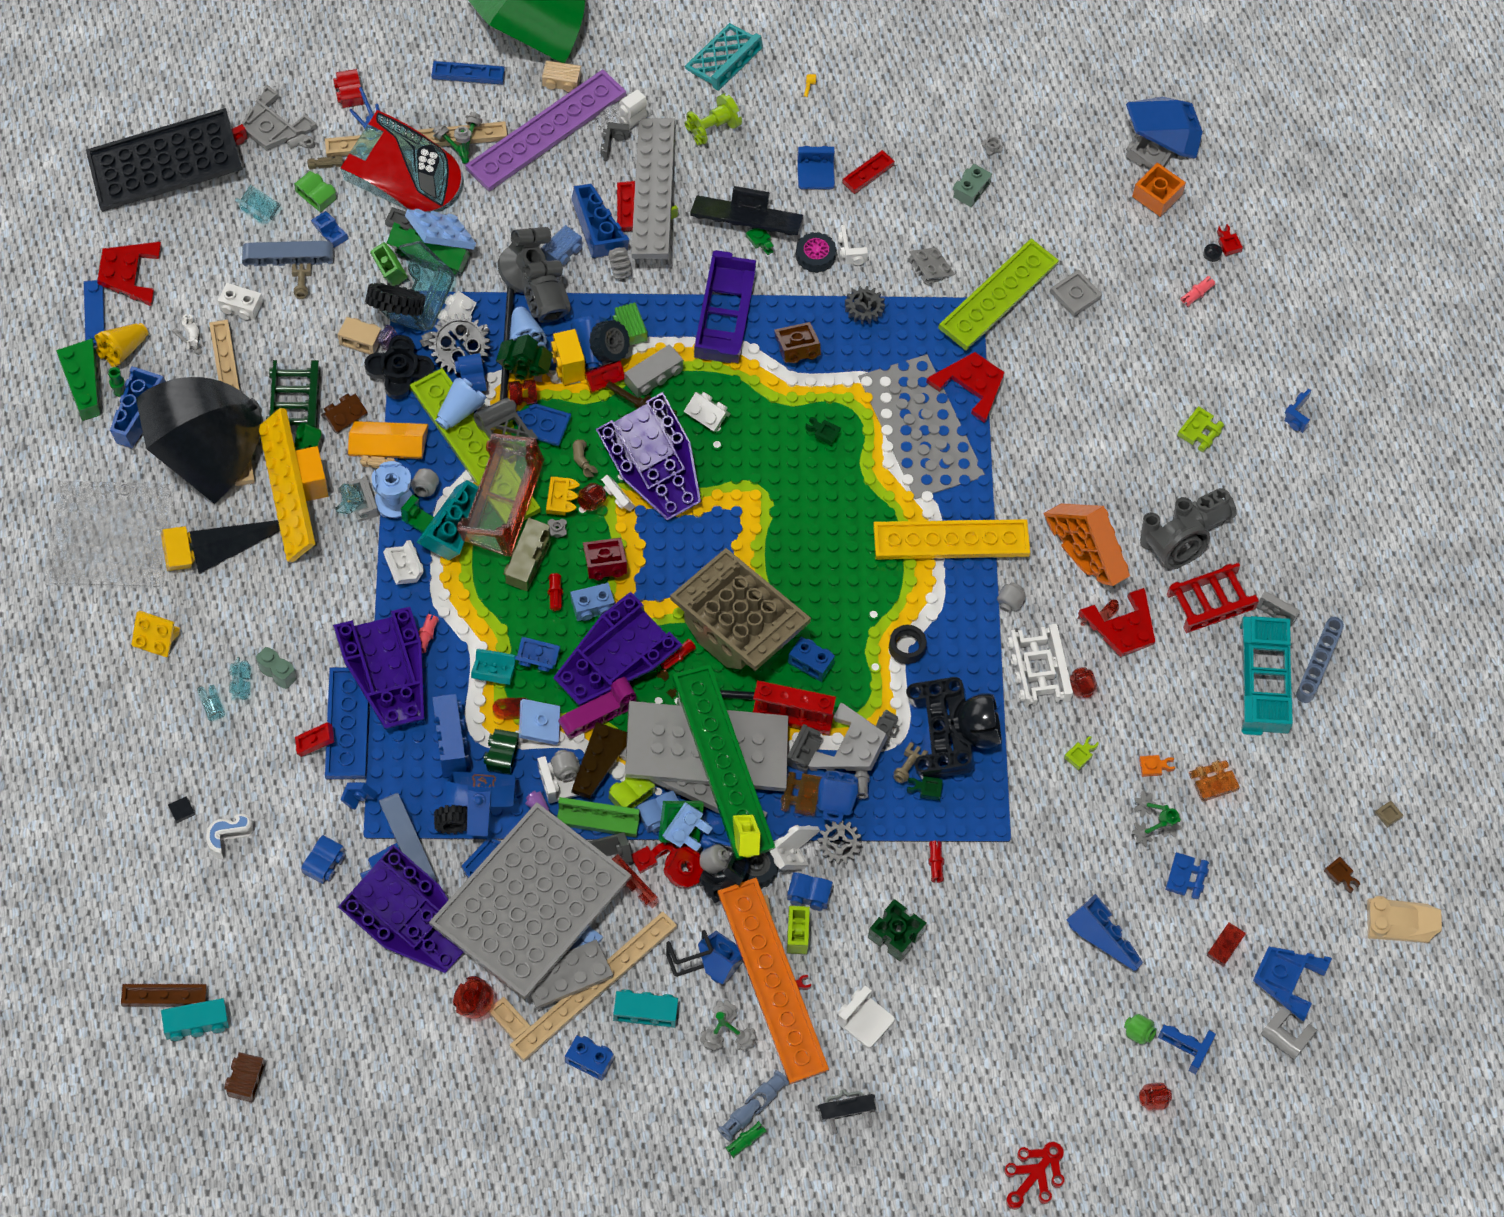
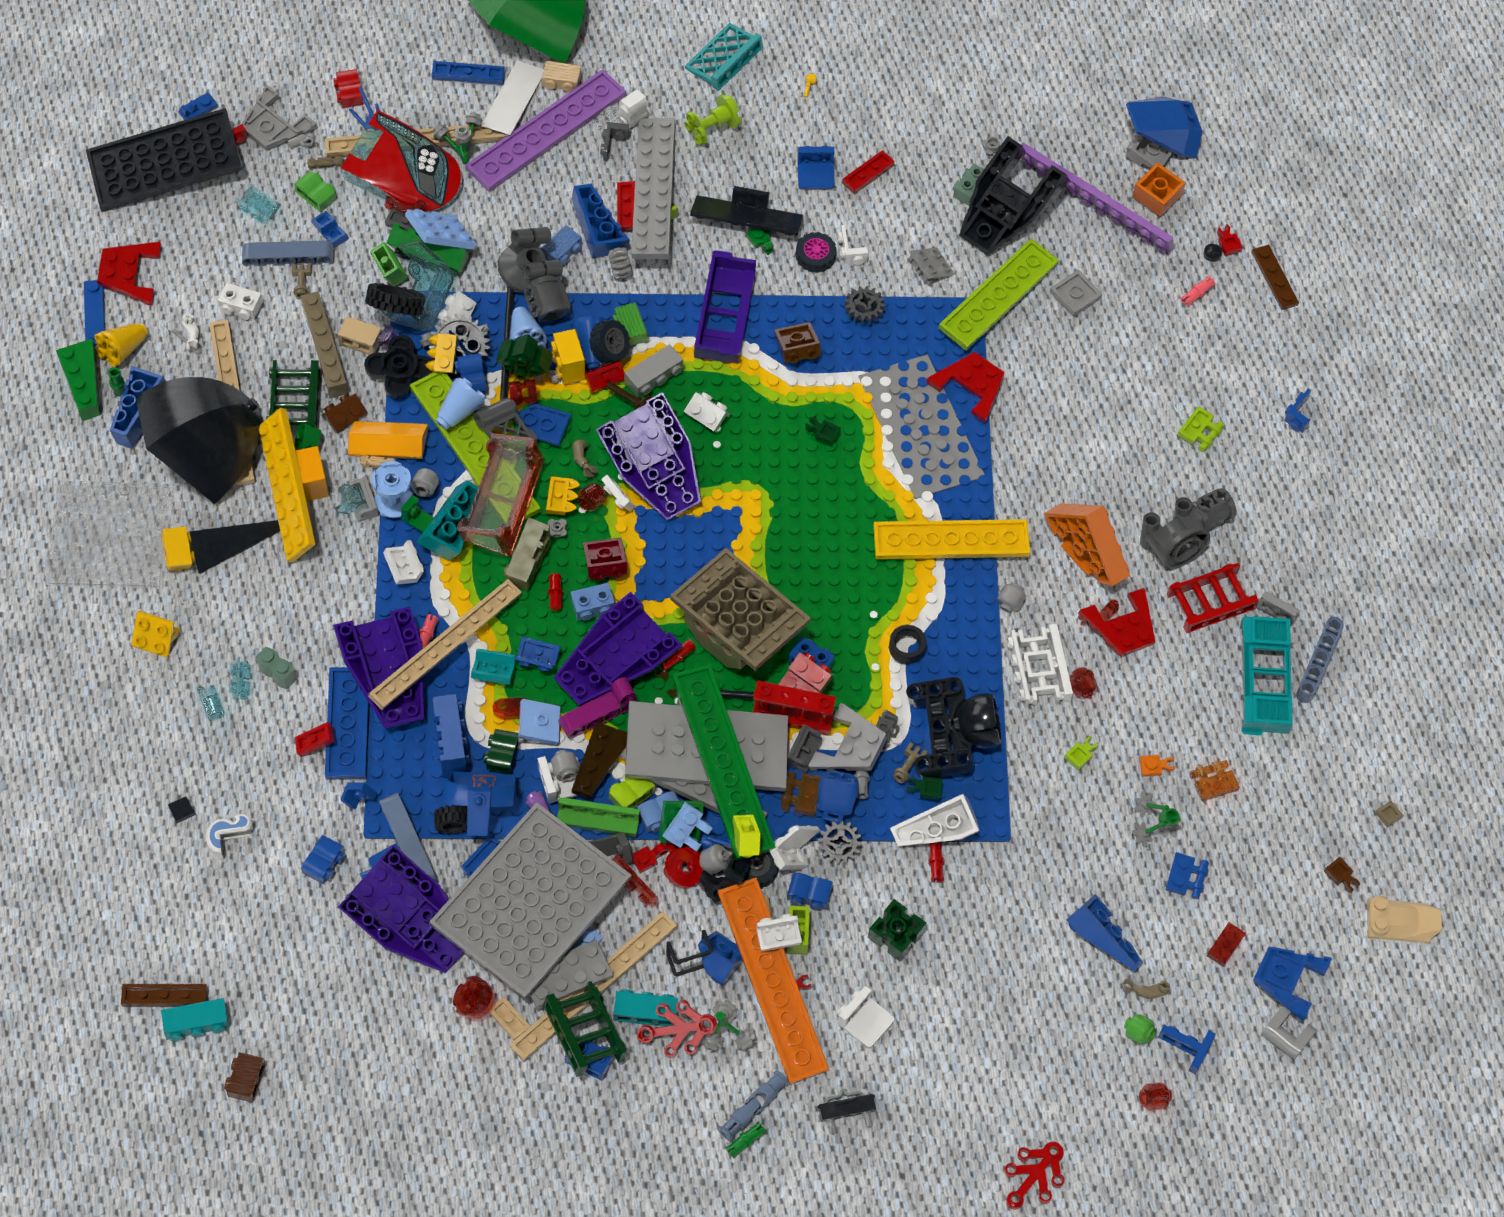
none -> blue plate [178,92,218,120]
none -> dark tan arch [300,291,348,399]
none -> tan plate [368,579,522,710]
none -> clear red arm [384,196,426,214]
none -> yellow plate [425,333,458,374]
none -> white sticker [481,61,544,135]
none -> dark green fence [543,981,626,1077]
none -> plant [637,1000,717,1057]
none -> white bracket [756,914,802,952]
none -> plate [778,652,833,694]
none -> white wedge [890,794,980,847]
none -> black wedge [959,136,1070,256]
none -> medium lavender plate [1021,142,1174,253]
none -> dark tan arm [1123,979,1170,999]
none -> reddish brown plate [1251,244,1299,311]

